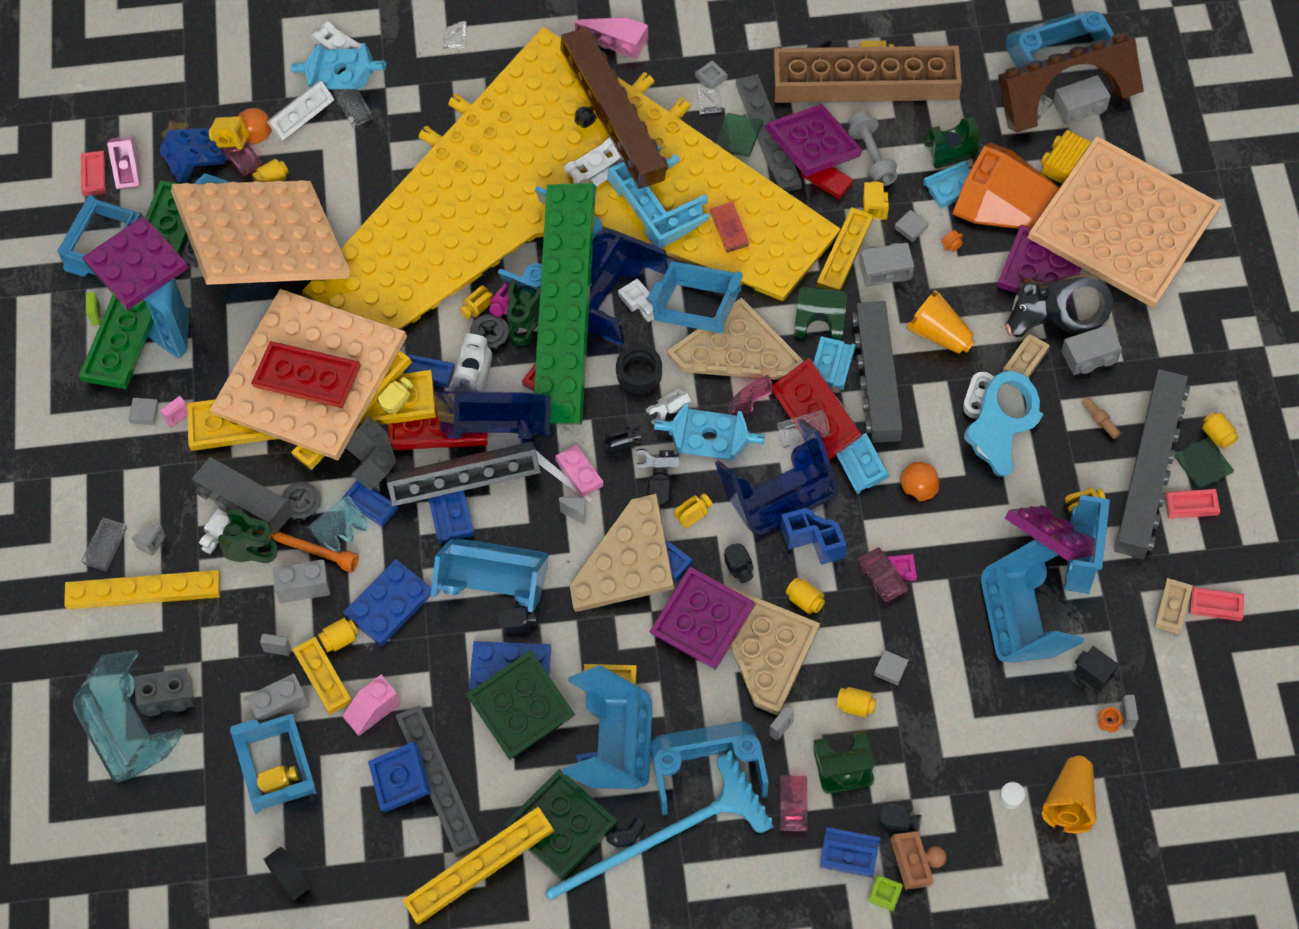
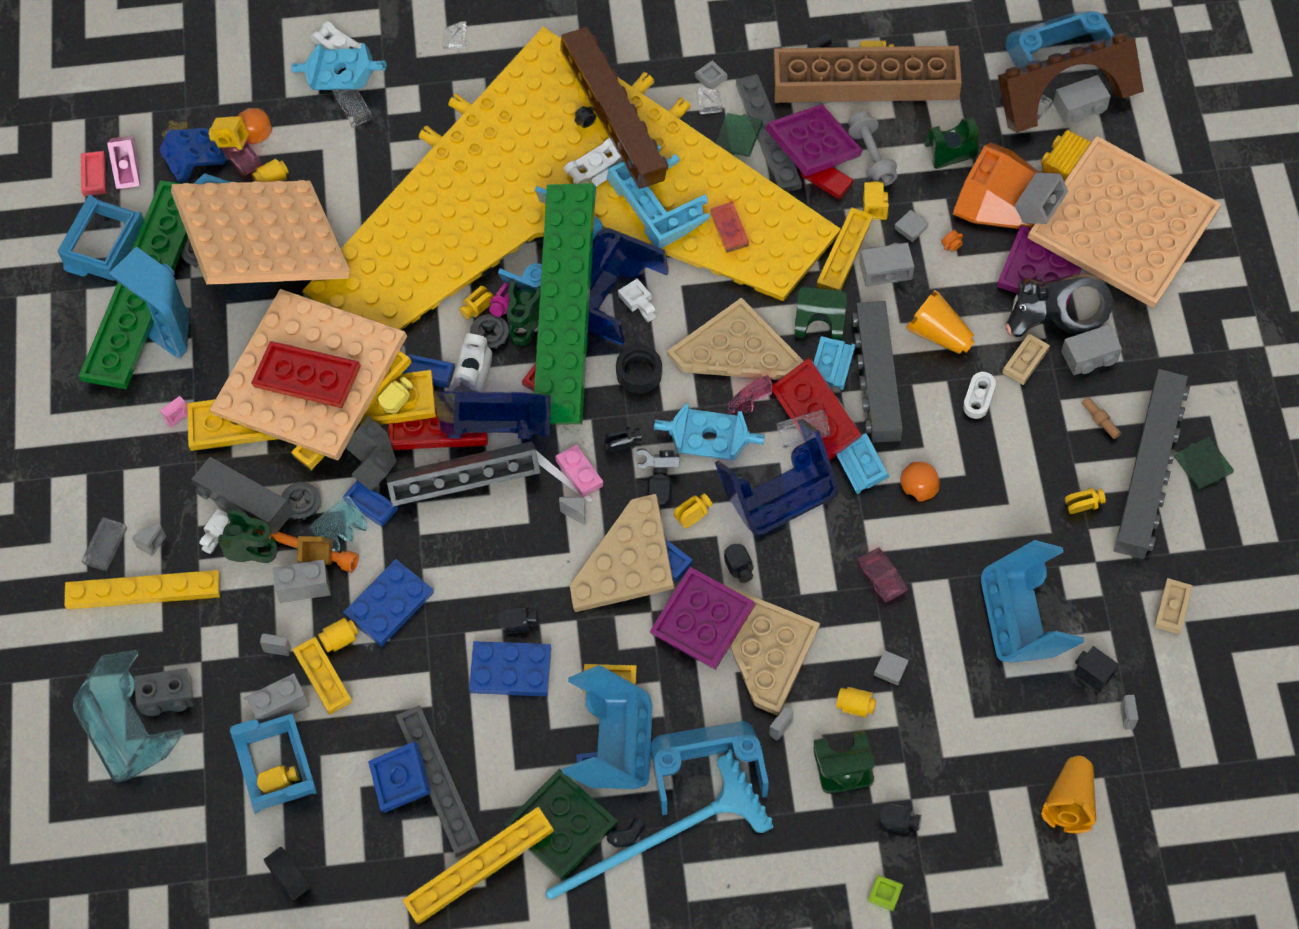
magenta plate [82,216,188,310] -> none
lime tile [86,292,101,325] -> none
light grey tile [129,398,159,425] -> none
white plate [267,81,335,141] -> none
bright pink slope [342,675,401,736] -> none
blue plate [428,490,474,544] -> none
dark azure windscreen [431,539,549,612] -> none
dark green plate [465,650,576,760] -> none
bright pink slope [575,17,648,59] -> none
white plate [646,388,691,424] -> none
dark azure piece [648,261,743,334] -> none
blue brick [780,508,847,565] -> none
clear pink slope [780,775,808,831] -> none
yellow brick [786,578,825,614] -> none
blue plate [819,827,880,878] -> none
dark pink tile [887,554,917,581] -> none
nougat plate [890,831,947,889] -> none
medium azure plate [923,161,971,209] -> none
medium azure animal [964,371,1044,477] -> none
white piece [1000,782,1025,809] -> none
magenta plate [1005,505,1095,561] -> none
dark azure piece [1064,495,1110,594] -> none
orange plate [1097,707,1123,733] -> none
coral tile [1165,489,1220,519] -> none
coral tile [1189,587,1244,621] -> none
yellow brick [1202,412,1239,450] -> none
none -> pearl gold panel [297,536,333,565]
none -> light grey brick [1014,173,1068,224]

